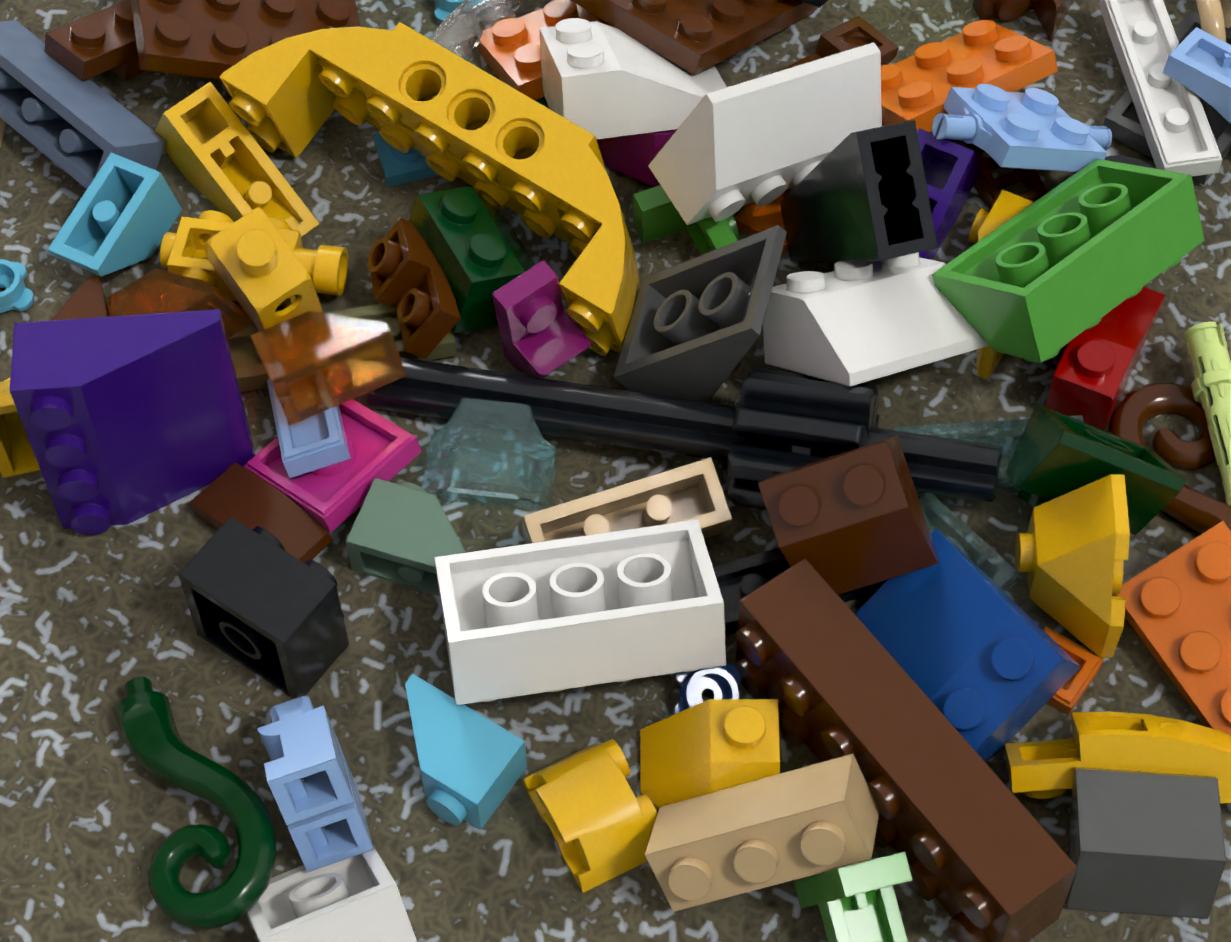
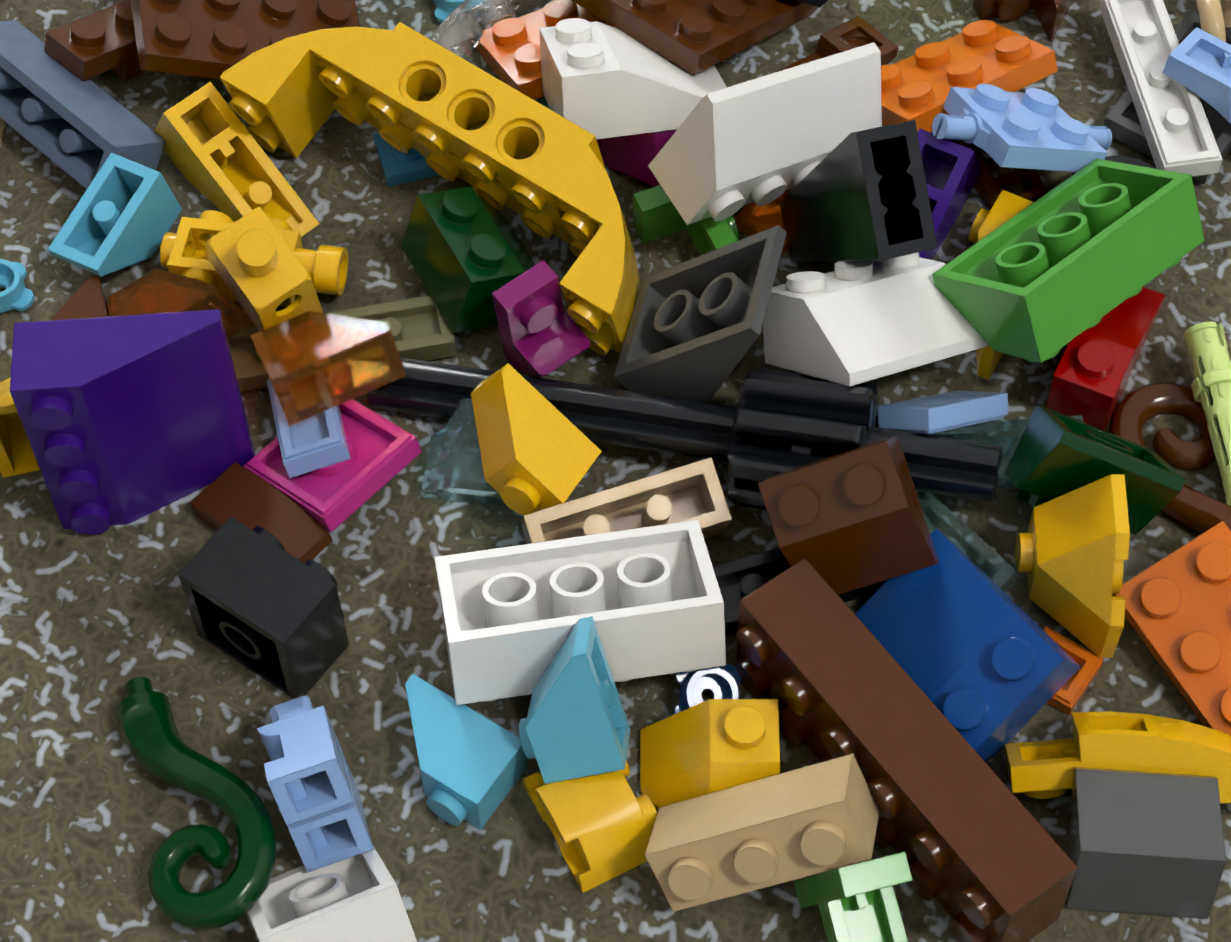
sand green slope [346,478,466,596] -> none
reddish brown slope [367,218,461,359] -> none
none -> yellow slope [471,363,601,516]
none -> medium azure slope [519,616,630,784]
none -> light blue tile [878,390,1008,434]

